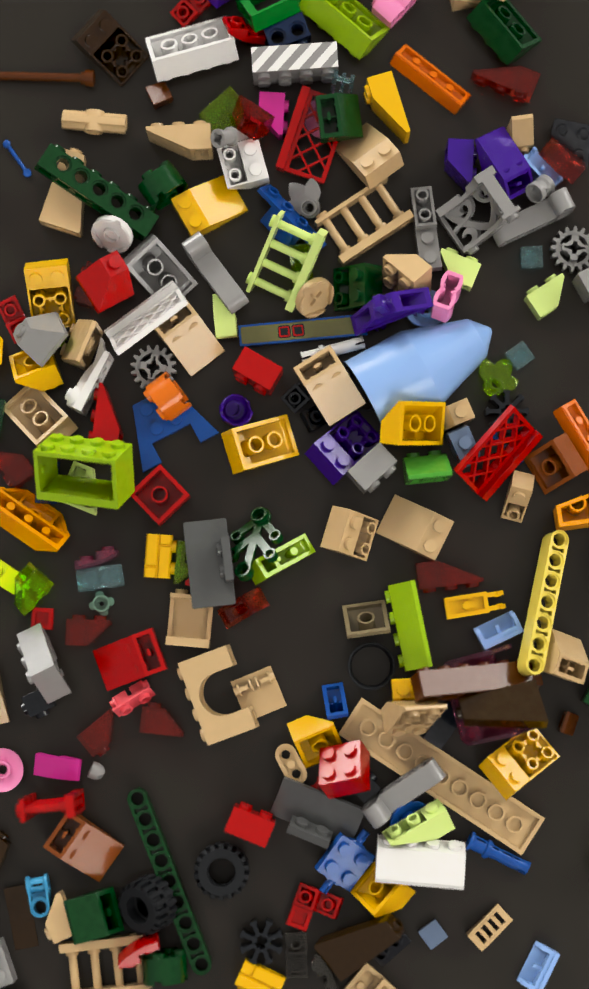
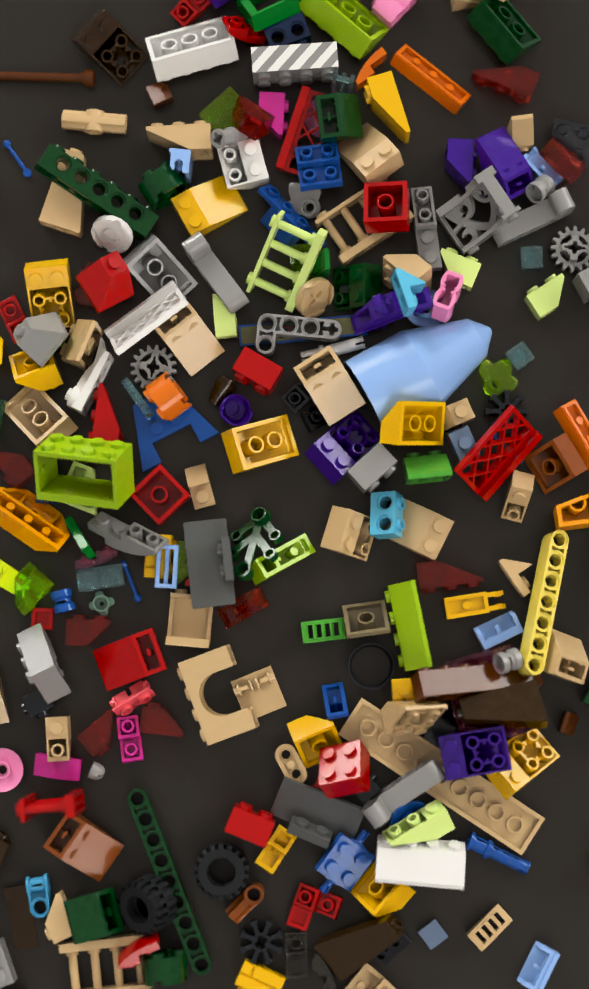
none -> tan slope [45,715,71,762]
none -> blue wheel [50,588,76,614]
none -> green tile [64,516,96,560]
none -> light grey slope [87,511,169,556]
none -> dark pink slope [116,715,144,764]
none -> clear light blue tile [121,377,154,419]
none -> blue hinge [121,559,142,602]
none -> light blue tile [154,544,179,589]
none -> light blue hinge [169,148,193,184]
none -> tan slope [184,463,216,511]
none -> dark brown cone [208,373,236,407]
none -> dark orange piece [224,882,265,924]
none -> yellow slope [254,824,297,875]
none -> light grey beam [256,313,342,357]
none -> blue slope [295,142,343,192]
none -> bright green slope [301,617,346,644]
none -> green slope [312,248,330,278]
none -> orange slope [355,47,387,91]
none -> red brick [363,181,410,234]
none -> medium azure brick [370,491,405,540]
none -> medium azure slope [390,268,426,317]
none -> dark purple slope [438,725,512,781]
none -> light grey wheel [492,648,523,675]
none -> tan slope [497,559,532,598]

